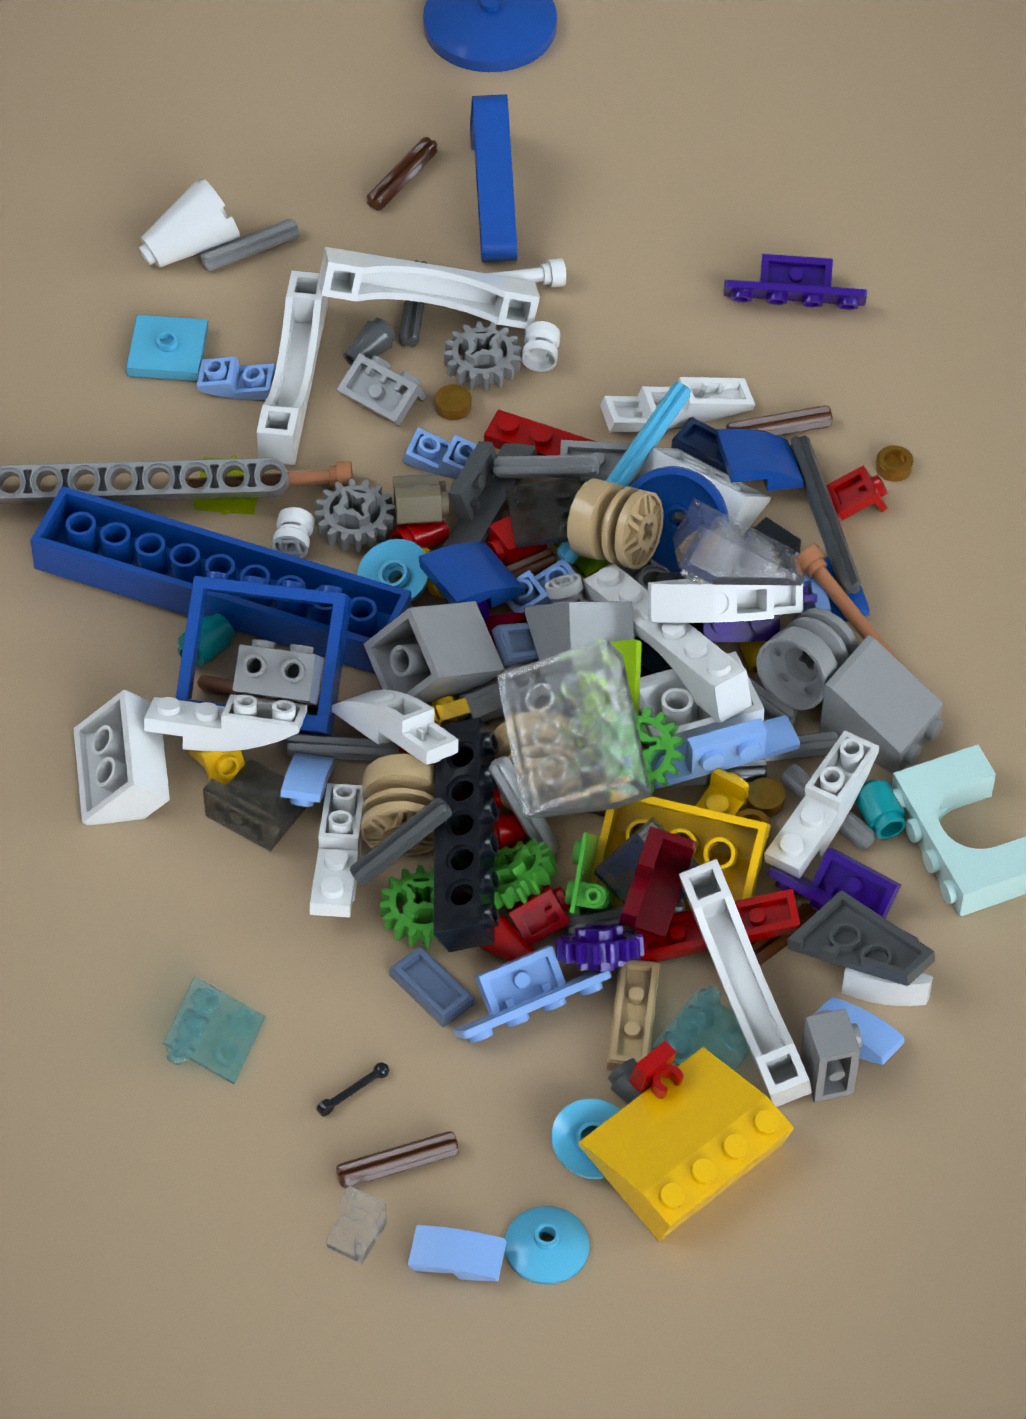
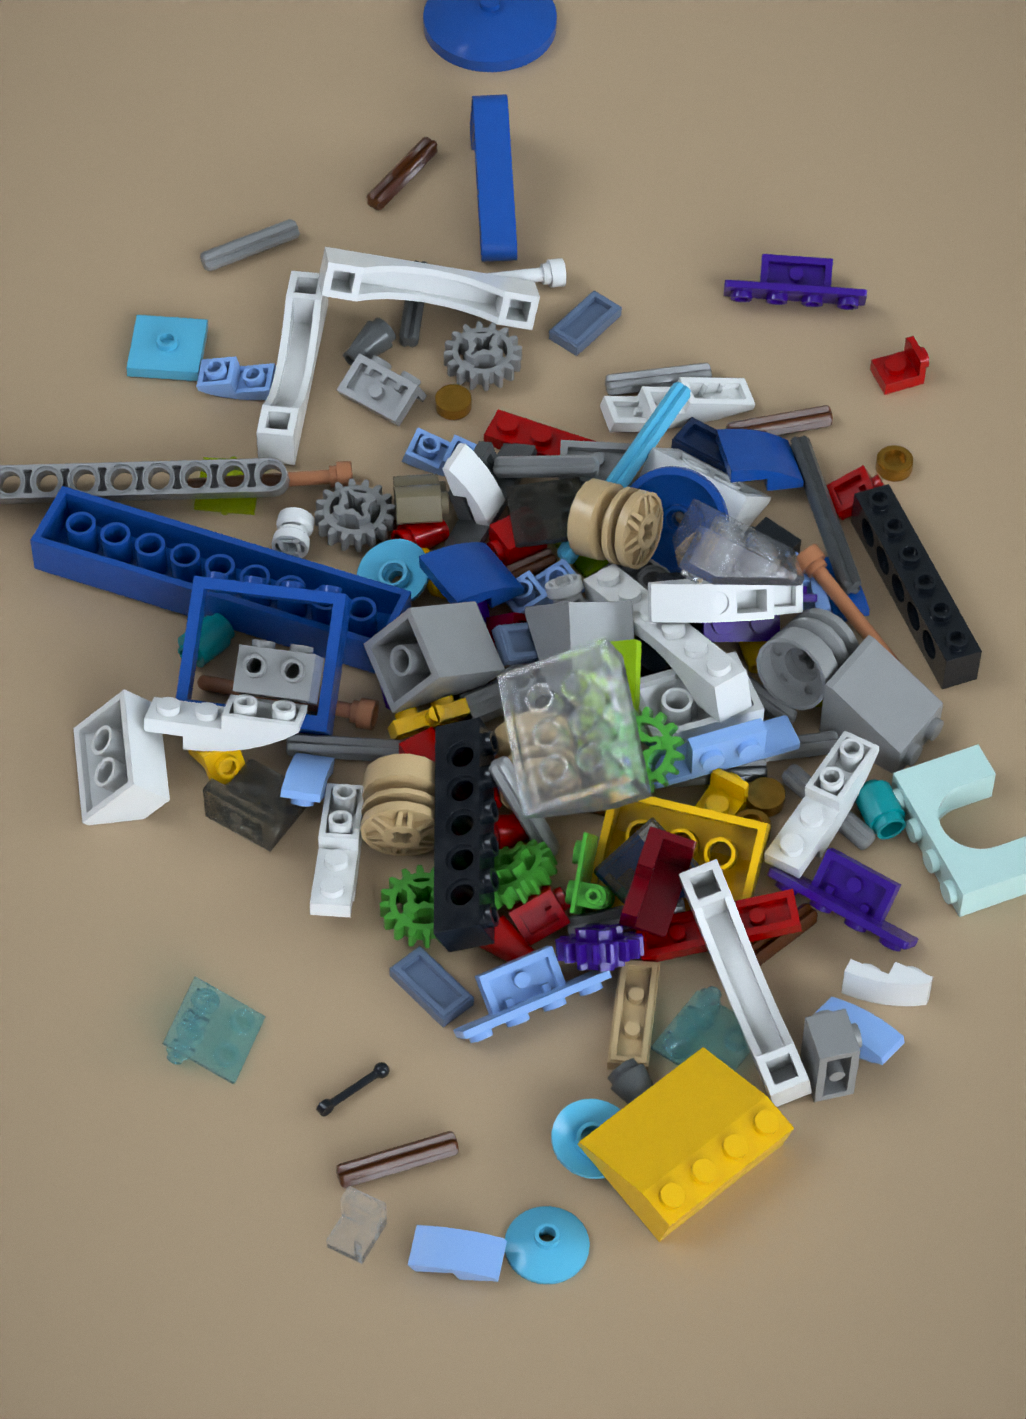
white cone [138,178,240,268] -> none
white slope [332,689,458,765] -> none
dark grey axle [350,797,453,885] -> none
white wheel [522,321,561,372] -> none
red tile [629,1040,684,1099] -> none
dark grey wing [787,890,935,986] -> none
none -> white slope [442,443,505,526]
none -> sand blue tile [549,291,622,356]
none -> light grey axle [605,363,712,396]
none -> black brick [851,484,982,689]
none -> red bracket [870,336,930,395]

